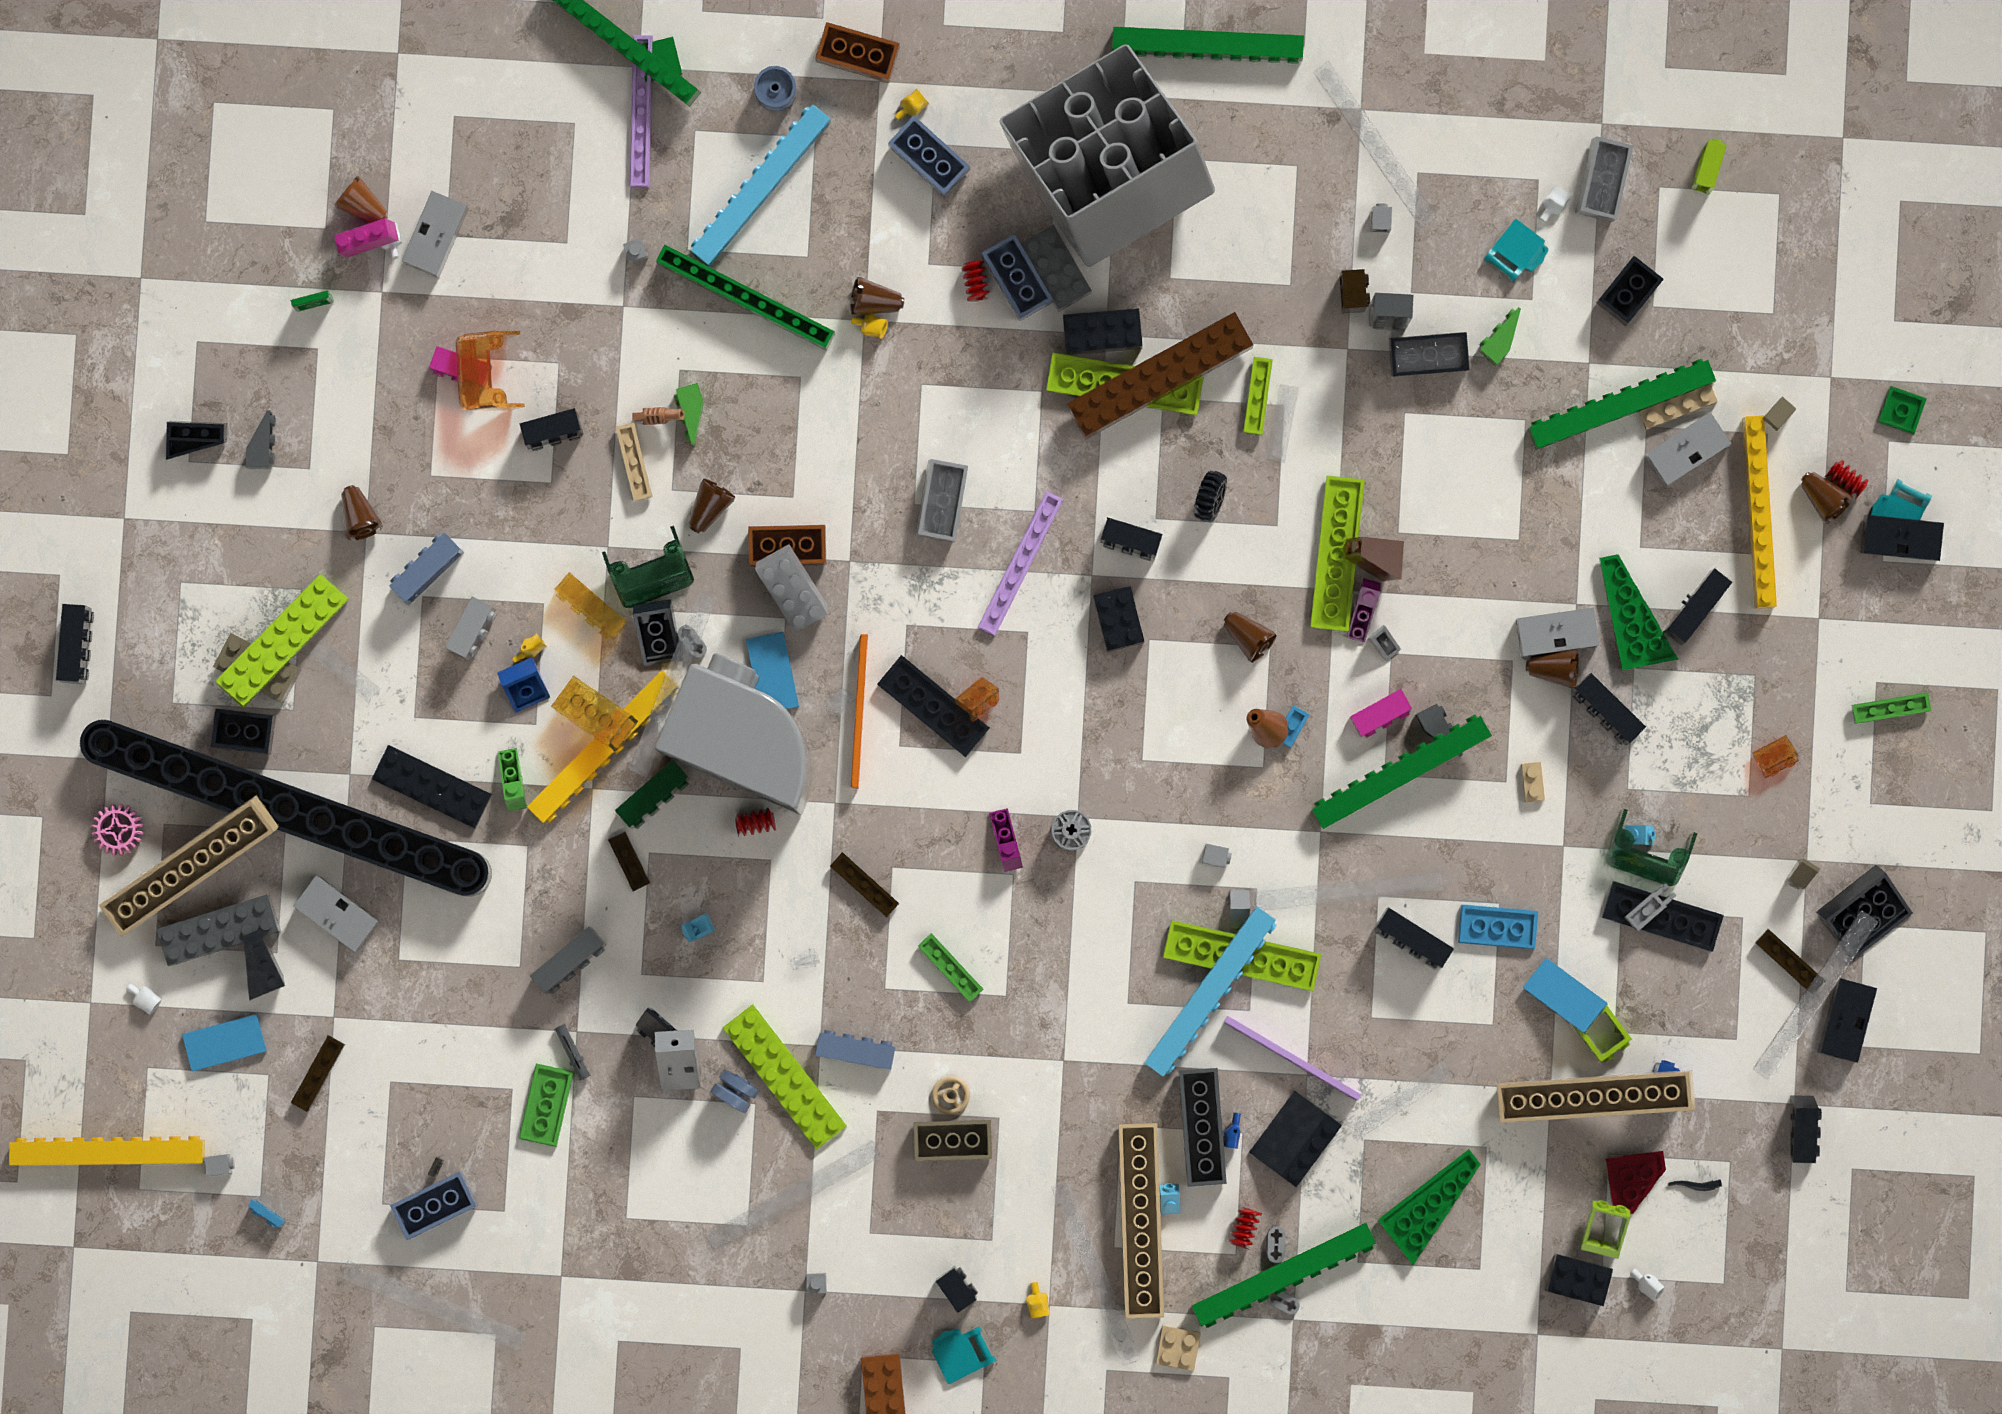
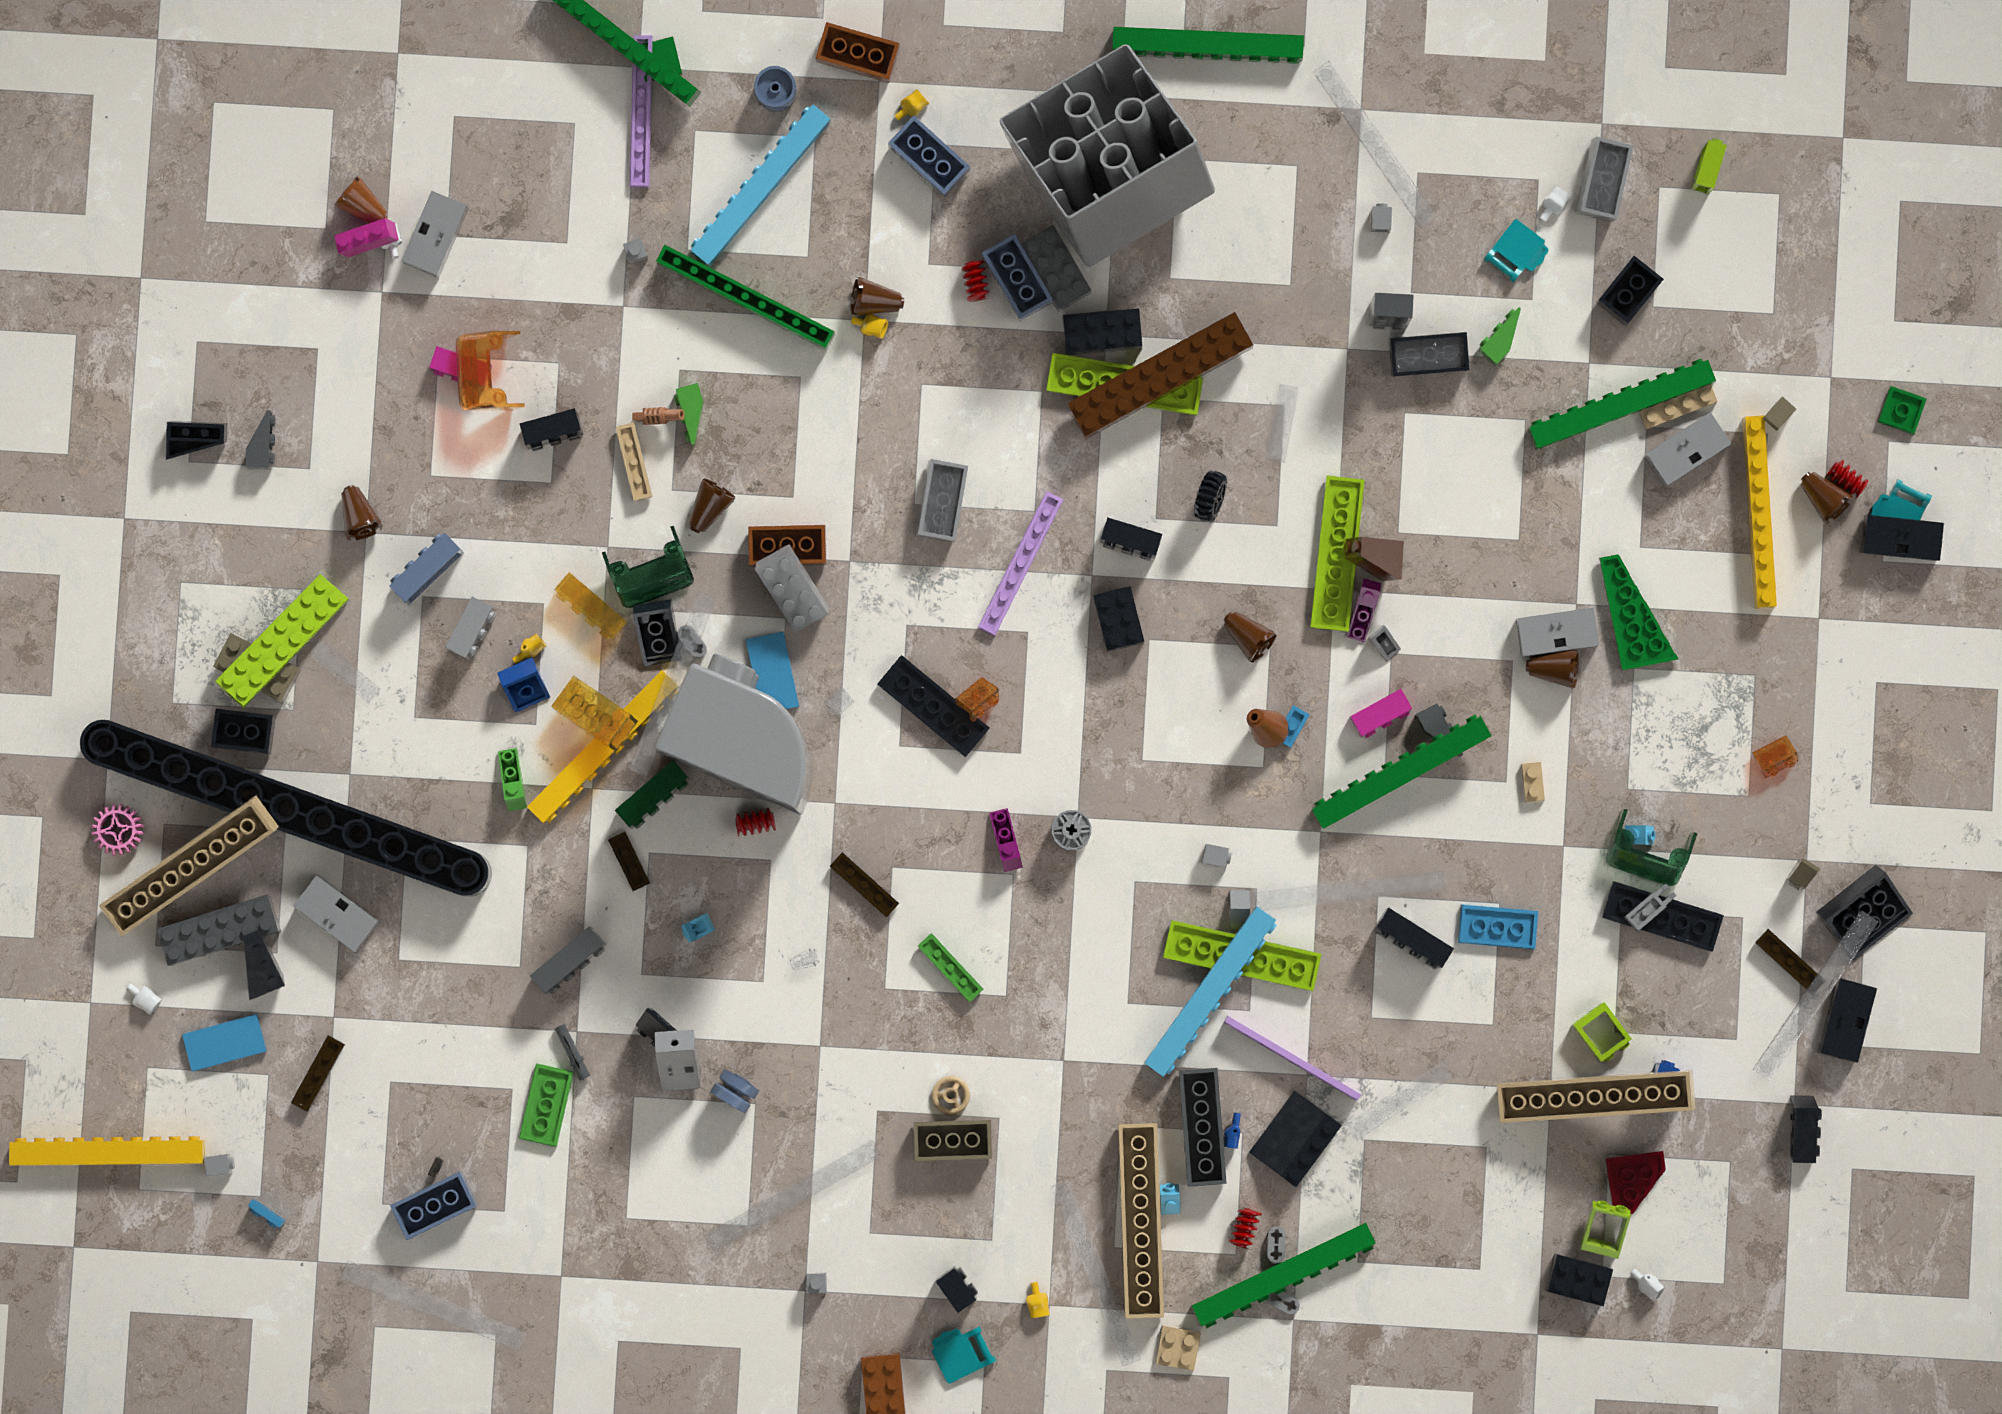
black brick [56,604,94,684] -> none
green tile [290,290,334,312] -> none
black plate [372,745,492,829] -> none
lime plate [723,1004,847,1150] -> none
sand blue brick [815,1030,896,1070] -> none
orange tile [851,634,868,789] -> none
lime plate [1243,357,1273,435] -> none
dark brown brick [1339,269,1370,314] -> none
green wing [1377,1149,1481,1266] -> none
dark azure tile [1523,958,1608,1034] -> none
black brick [1571,673,1646,745] -> none
black brick [1663,568,1733,645] -> none
black animal [1668,1179,1722,1191] -> none
bright green plate [1851,692,1931,724] -> none

